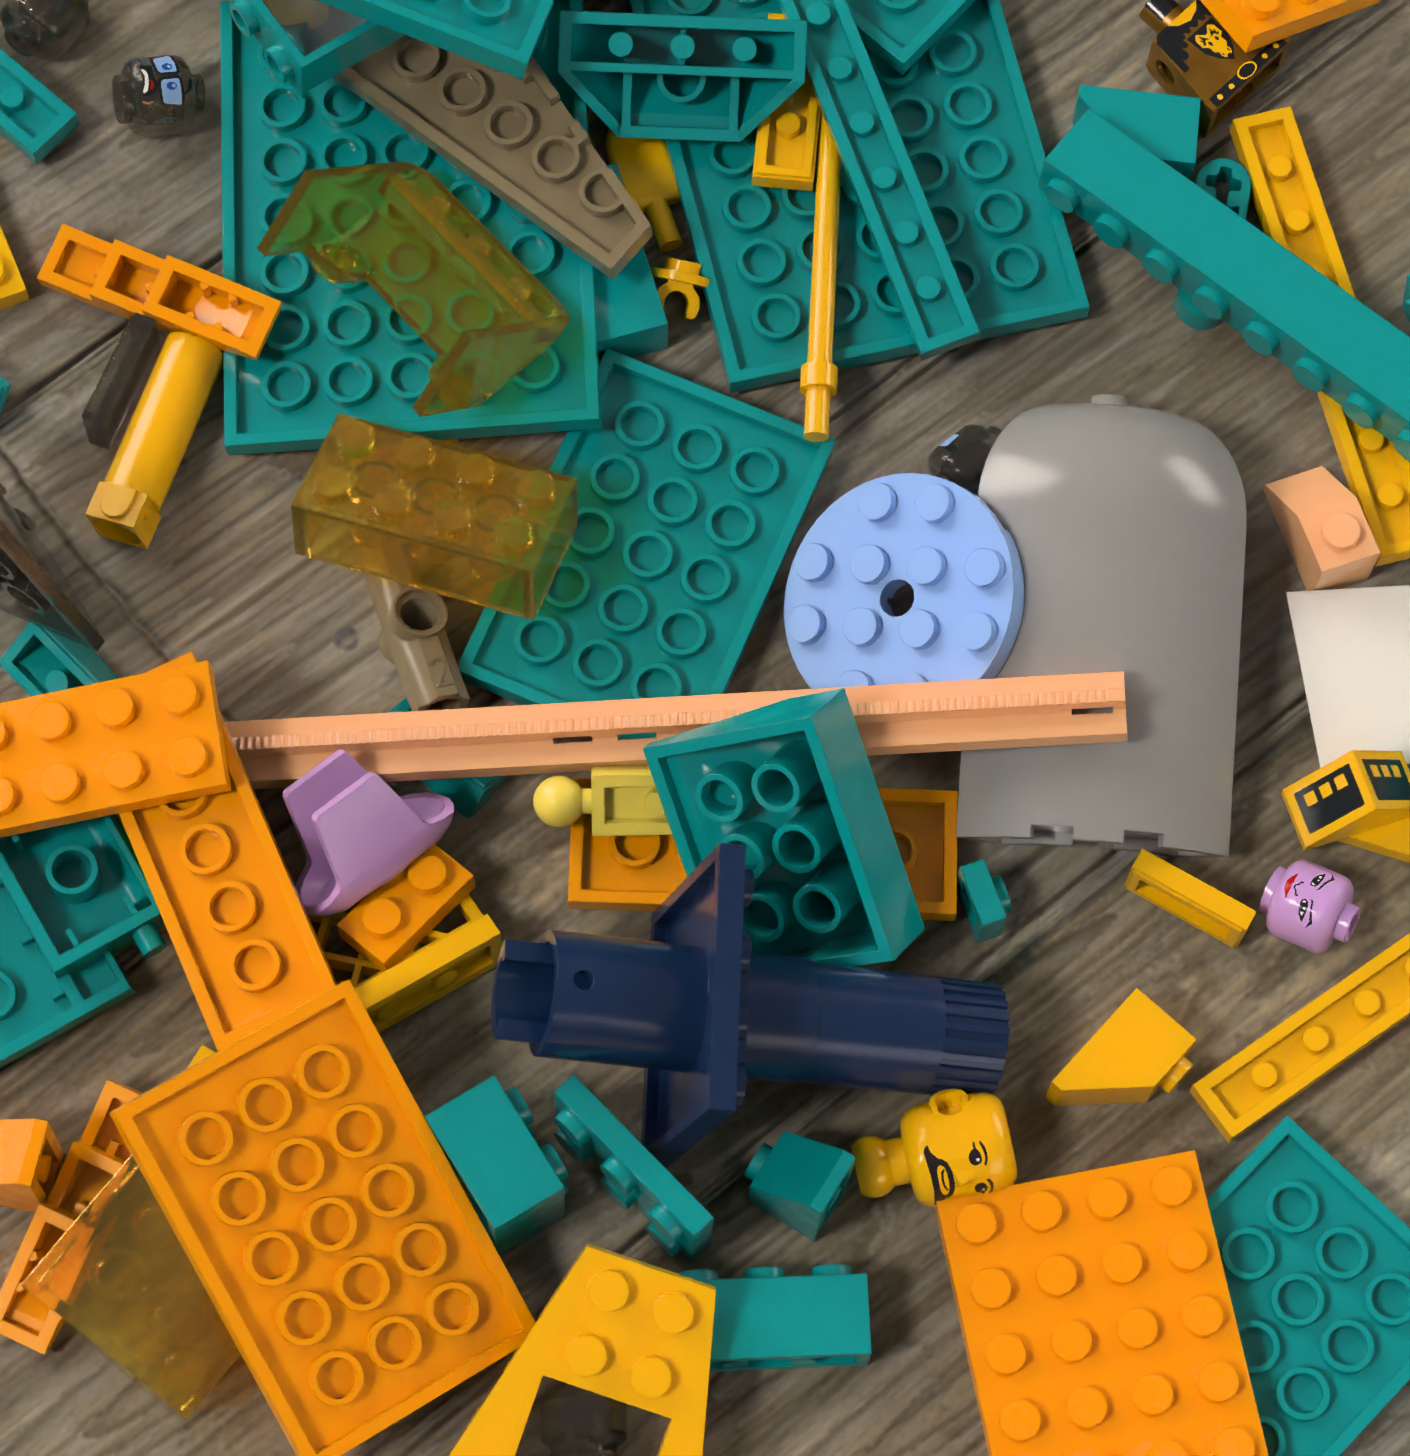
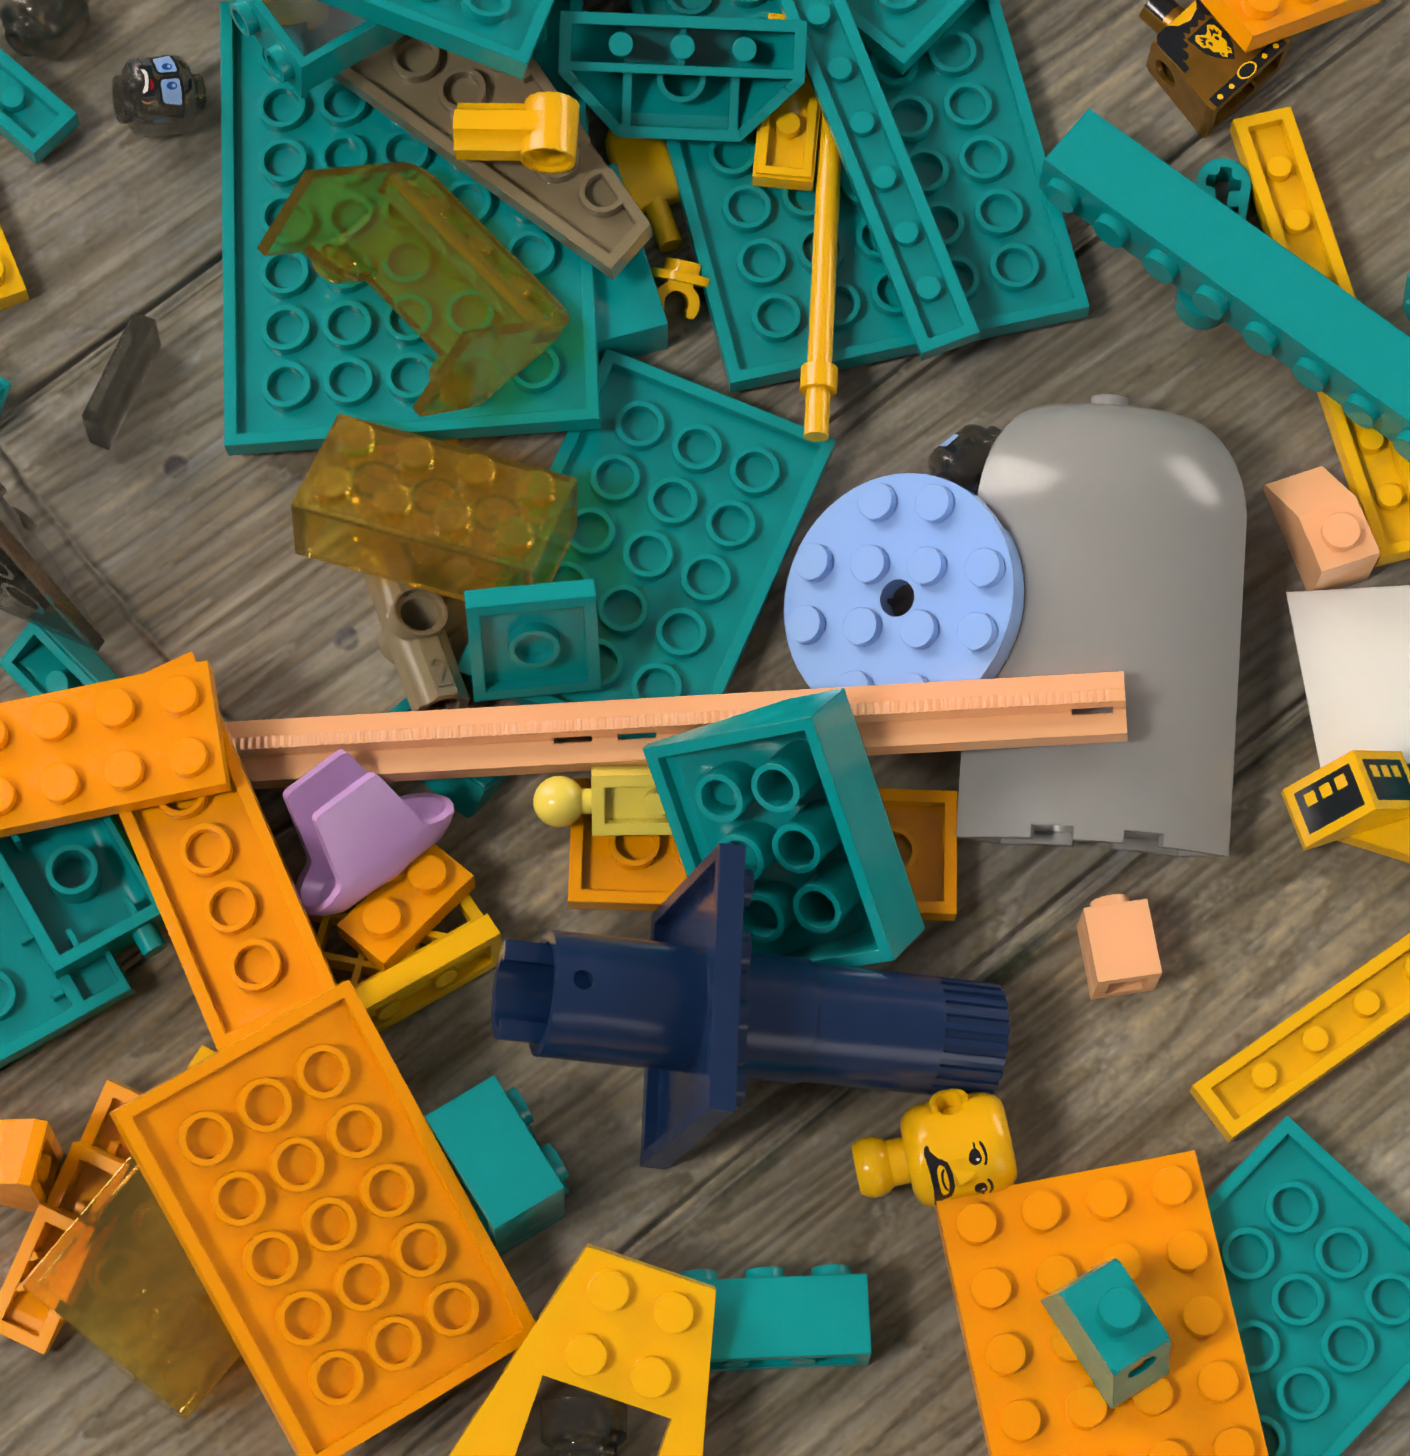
light orange slope [37,224,282,361] -> none
yellow piece [85,331,224,550] -> none
teal plate [554,1074,714,1264] -> none
teal slope [744,1131,856,1242] -> none
teal plate [957,859,1011,944] -> none
yellow slope [1045,988,1197,1106] -> none
teal slope [1072,85,1201,180] -> none
yellow tile [1124,848,1257,948] -> none
lavender head [1259,859,1361,954] -> none
none -> yellow piece [453,91,580,174]
none -> teal plate [464,578,602,702]
none -> teal torso [1040,1258,1171,1410]
none -> light nougat brick [1077,894,1162,1000]

